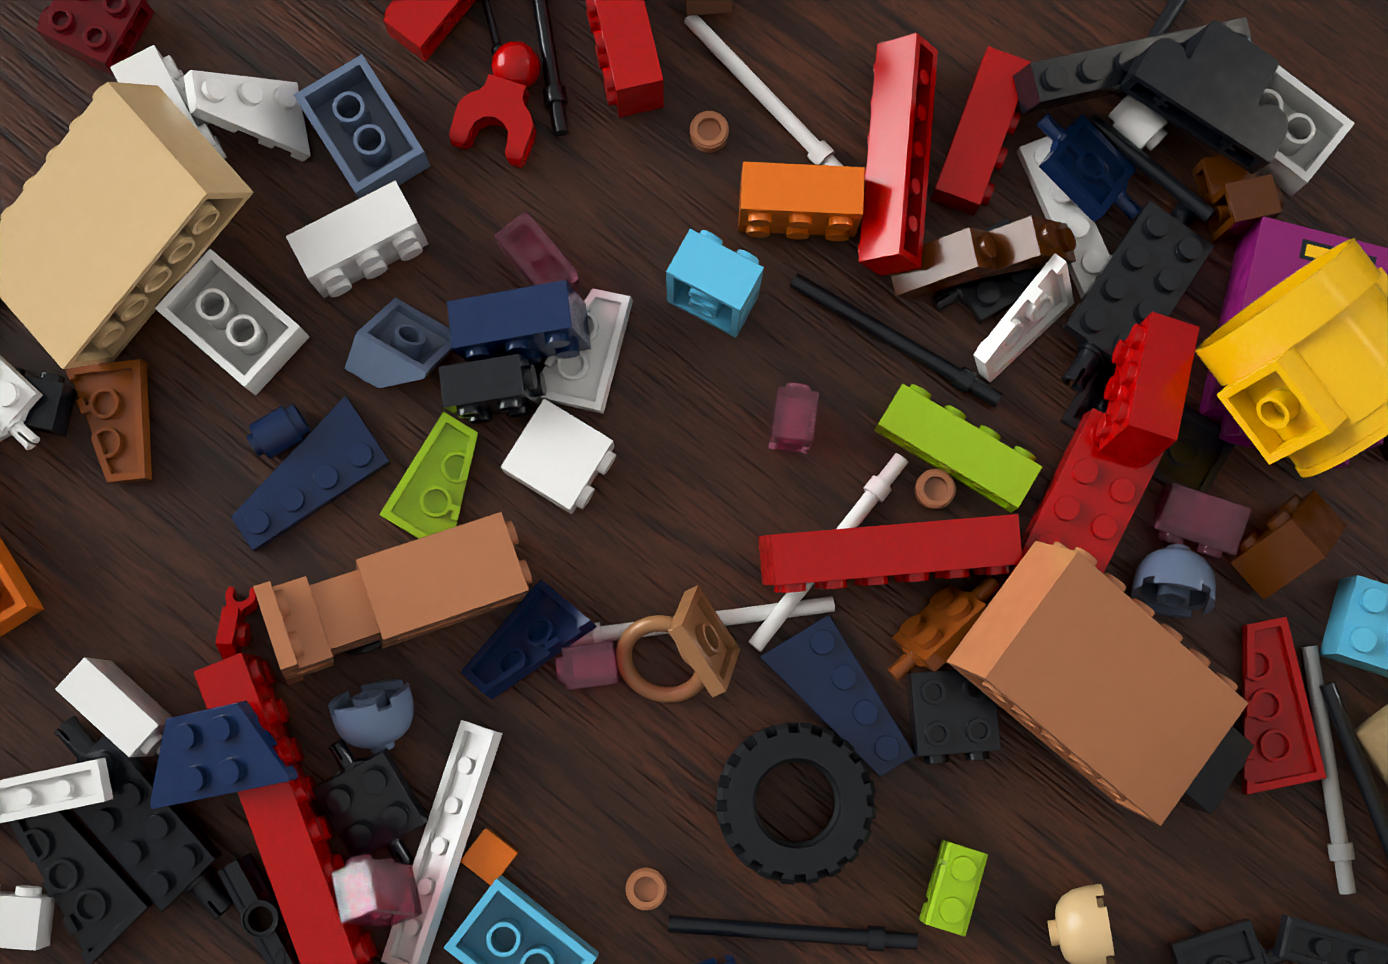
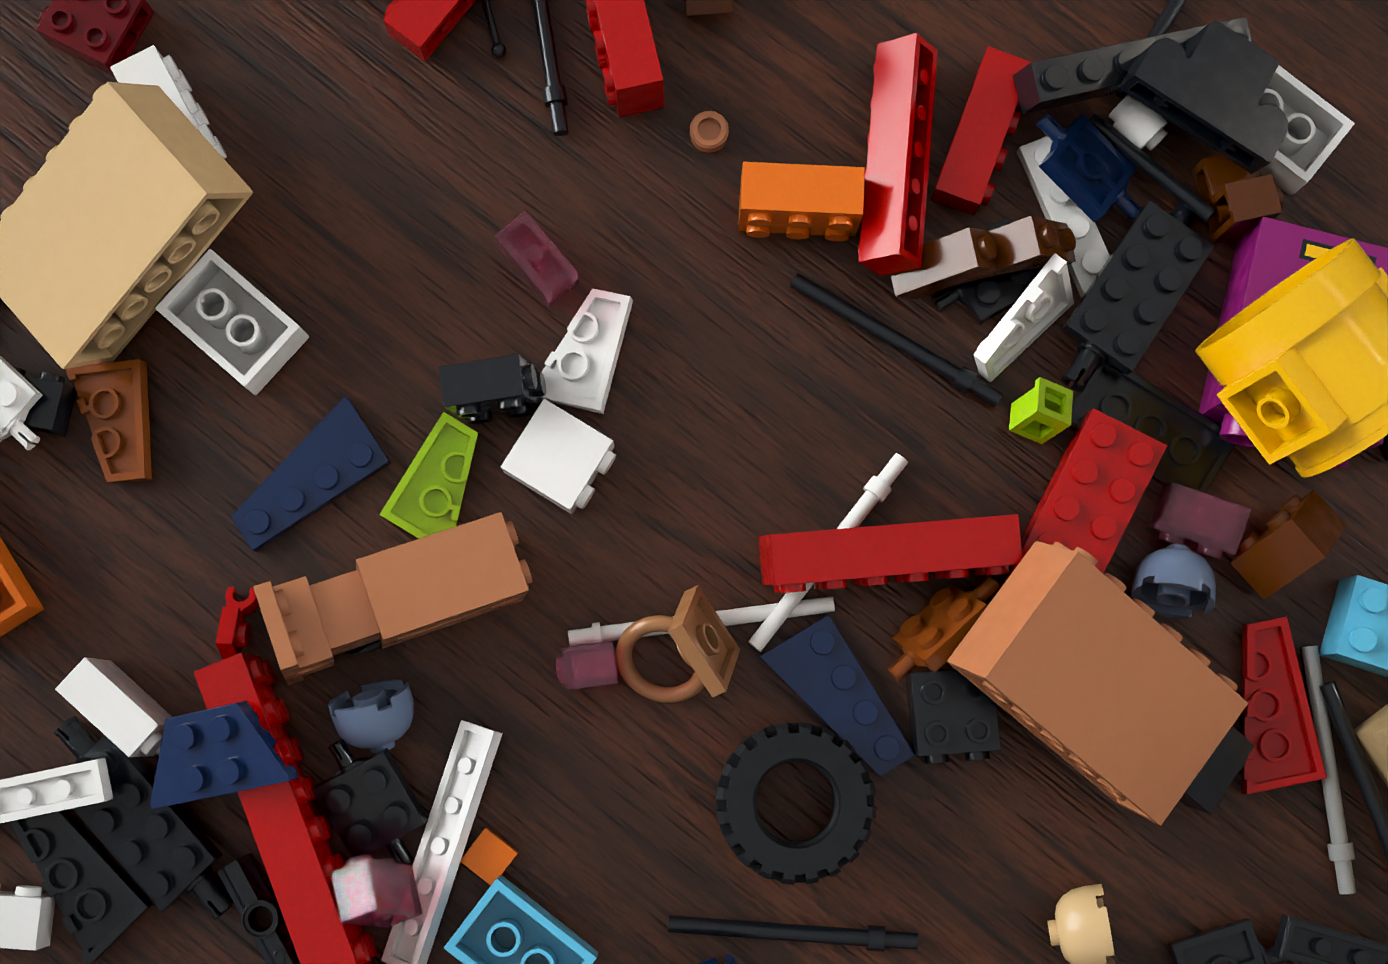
white wing [183,70,311,162] -> none
dark blue brick [246,403,311,459] -> none
white brick [286,180,429,298] -> none
sand blue brick [294,54,431,199] -> none
sand blue slope [344,297,453,388] -> none
dark blue brick [447,280,591,365] -> none
red piece [449,41,541,168] -> none
dark blue wing [461,579,597,700] -> none
nougat tile [626,867,667,910] -> none
medium azure brick [666,229,764,338] -> none
white bar [684,15,843,166] -> none
clear pink brick [768,383,819,454] -> none
lime brick [874,384,1042,513] -> none
nougat tile [914,469,956,510] -> none
lime brick [919,839,988,936] -> none
red brick [1096,311,1200,467] -> none
none -> lime brick [1009,377,1073,444]

